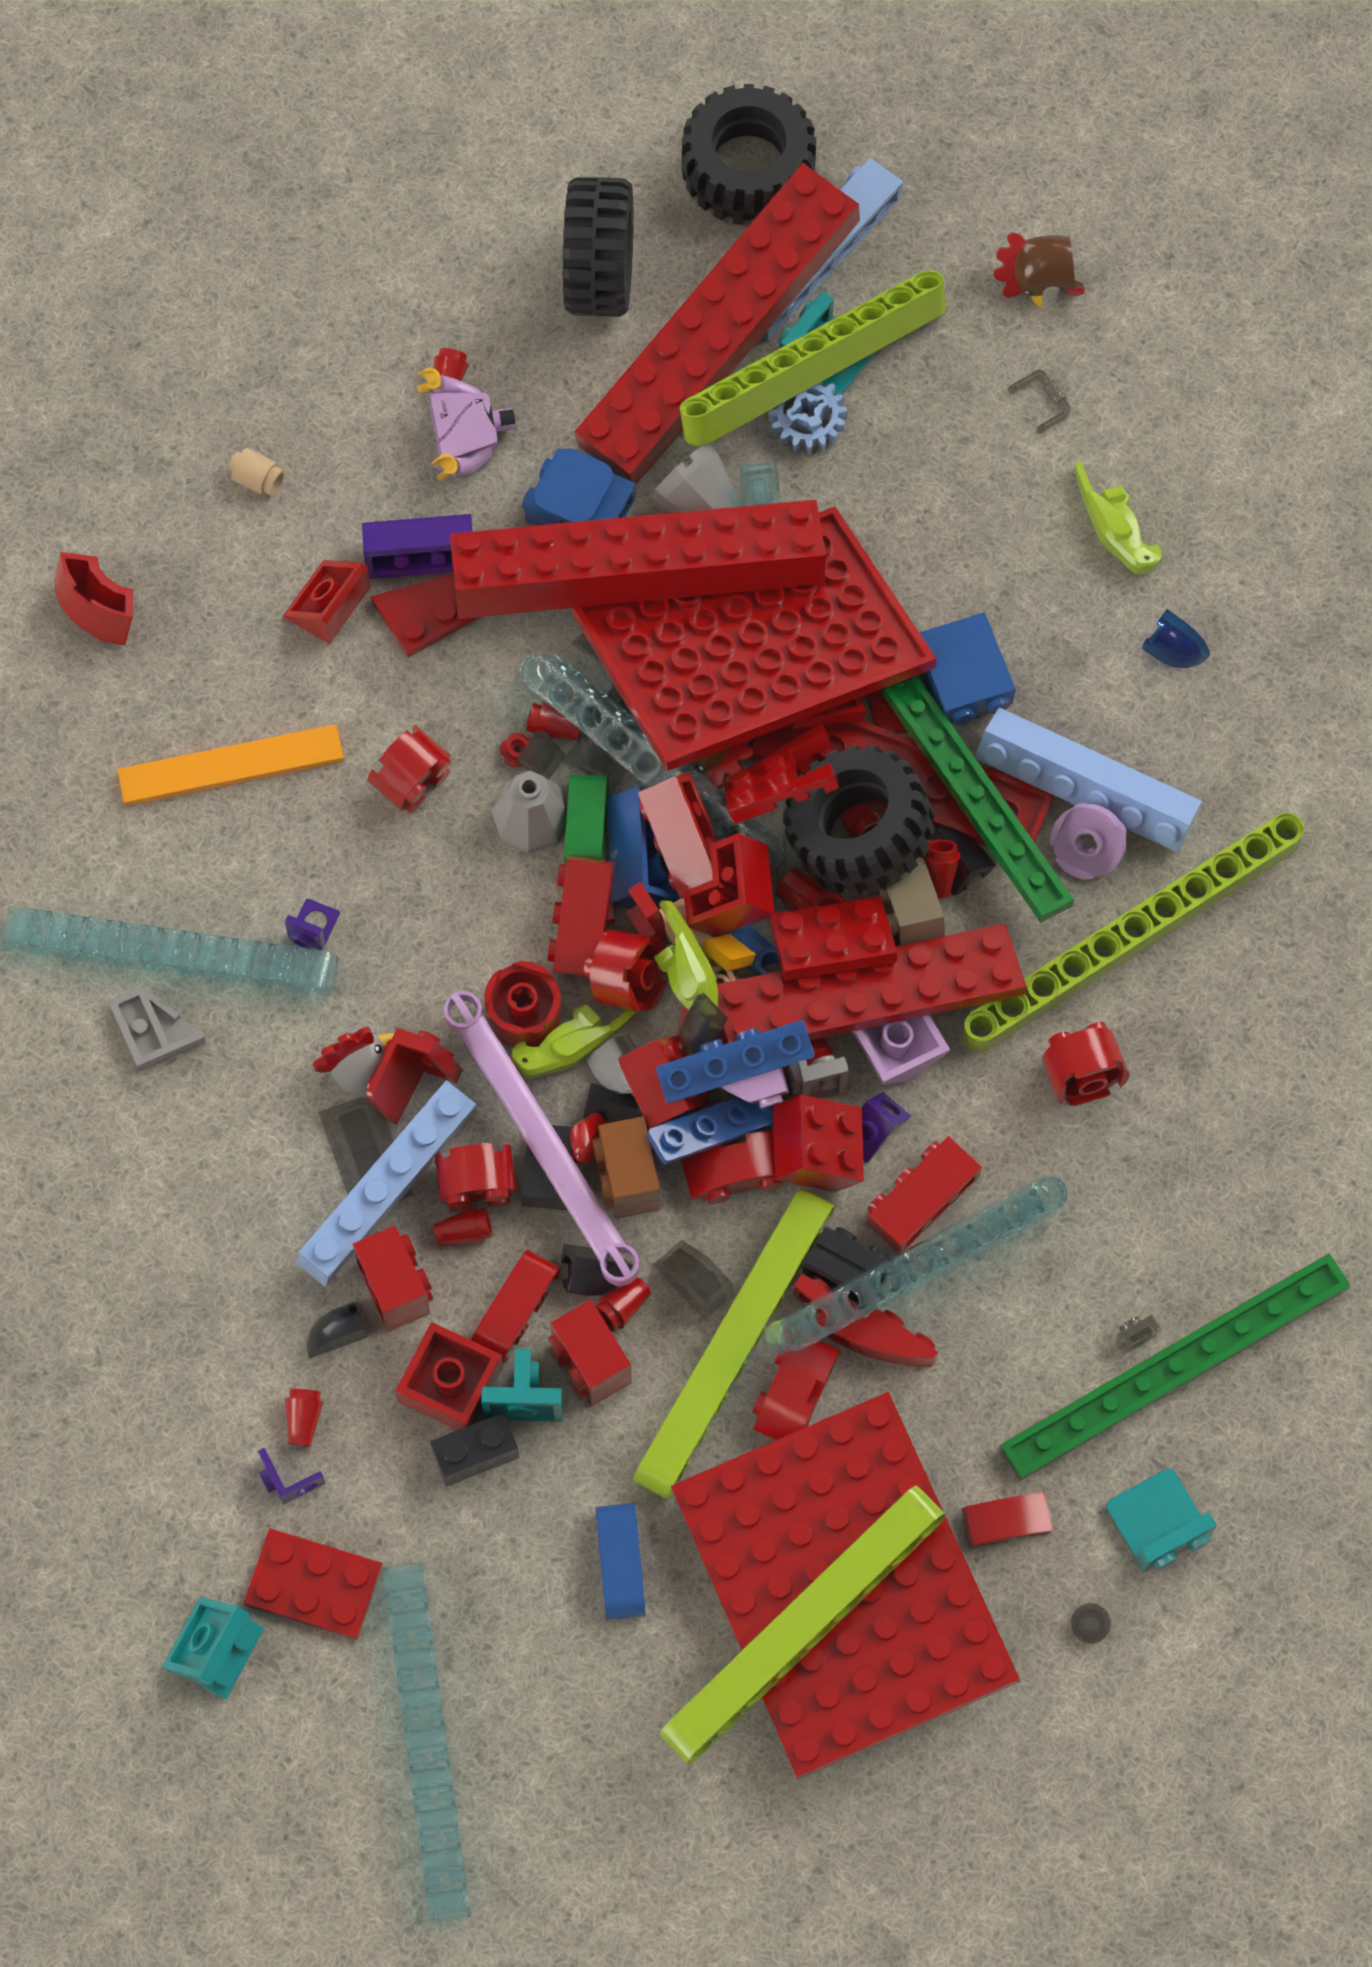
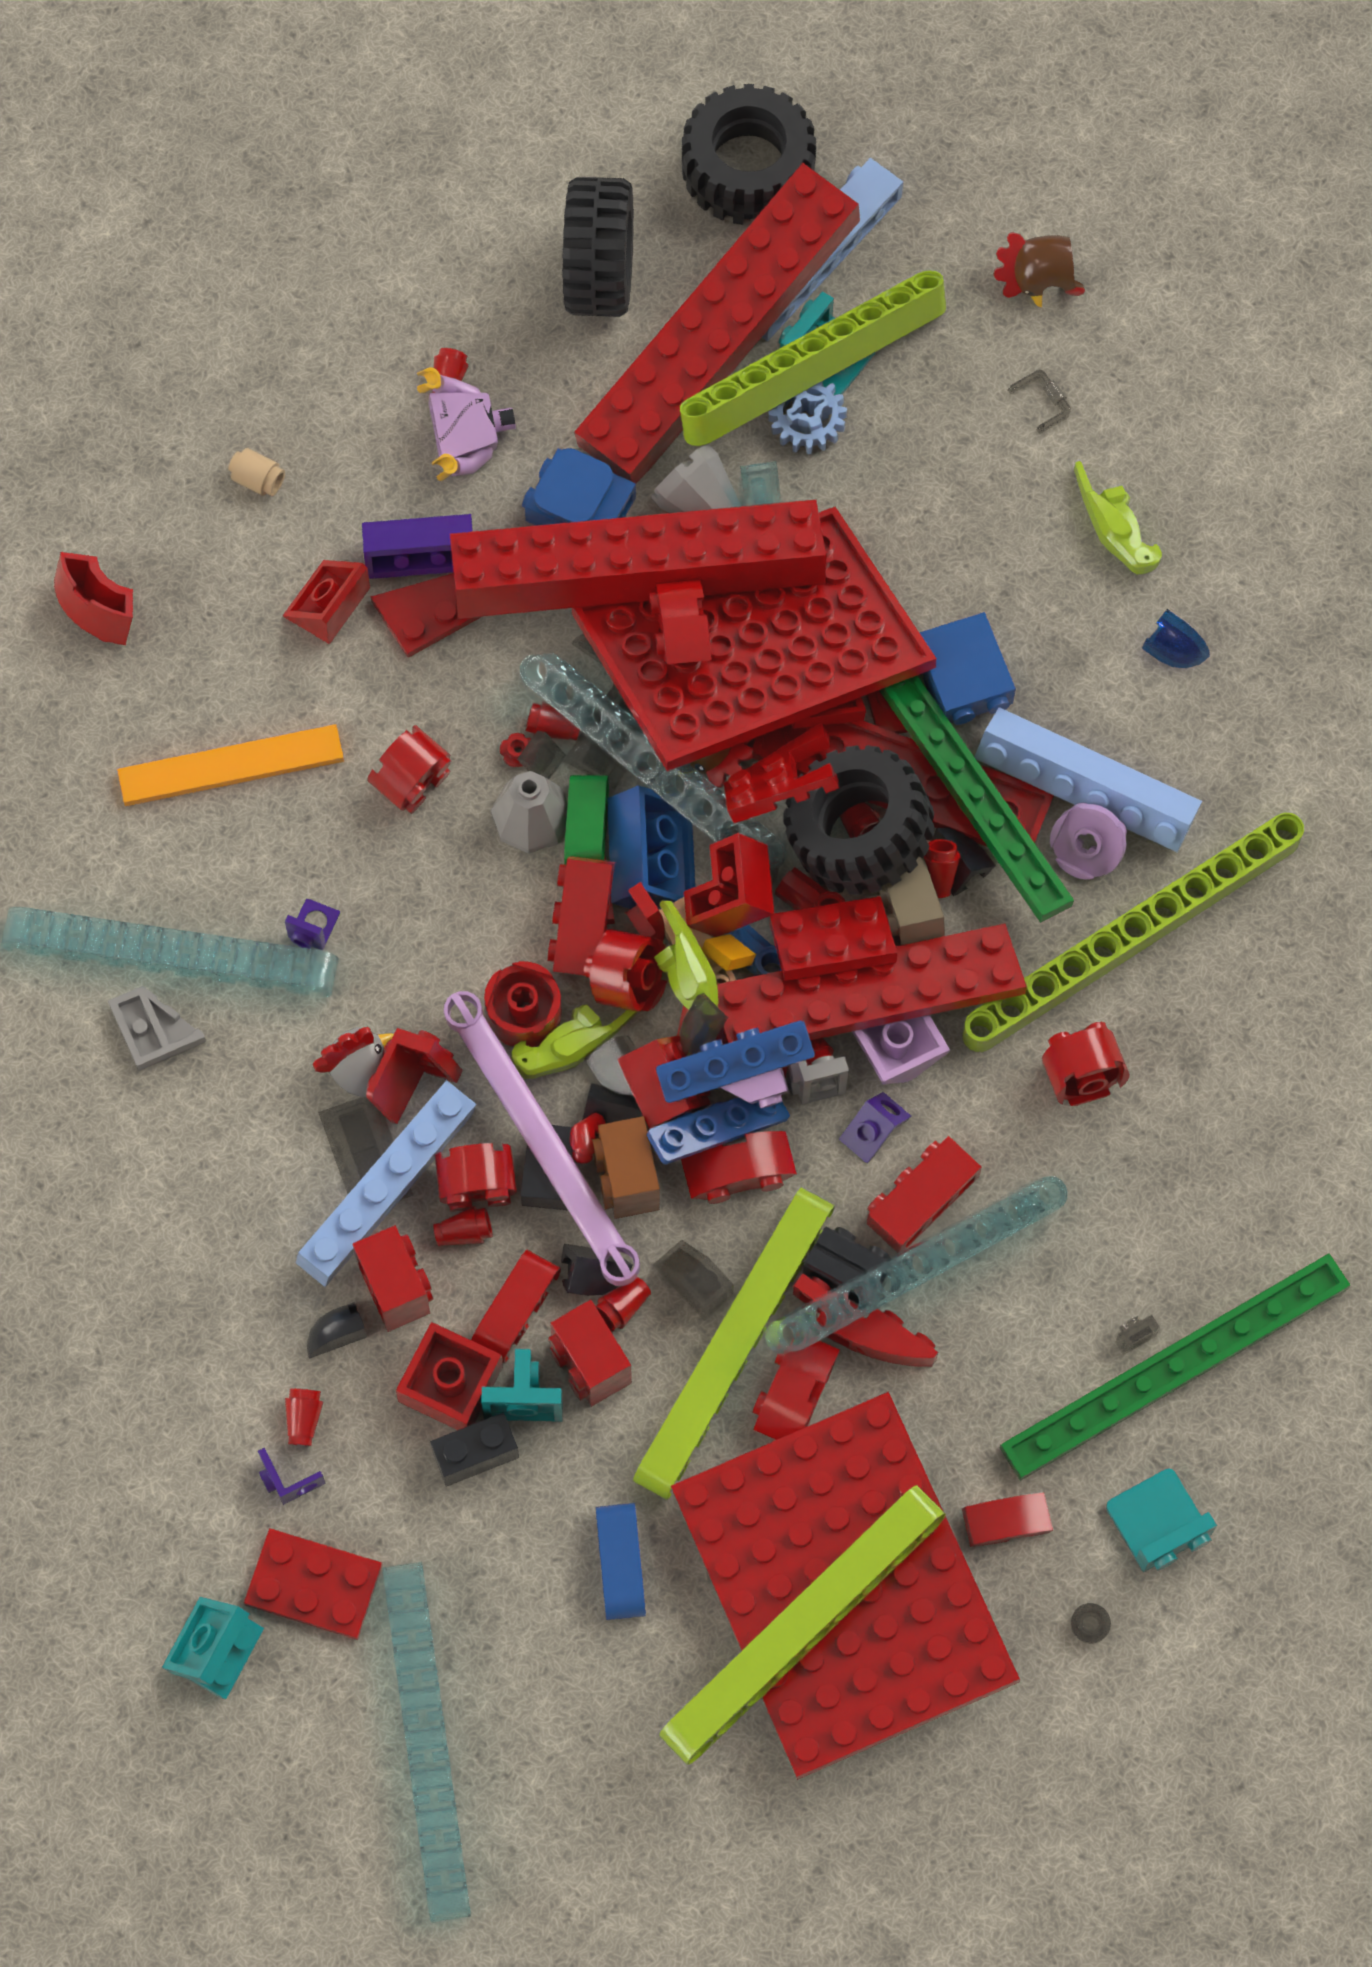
brick [638,772,718,898] -> none
red brick [773,1094,864,1191] -> none
none -> red brick [649,579,712,664]

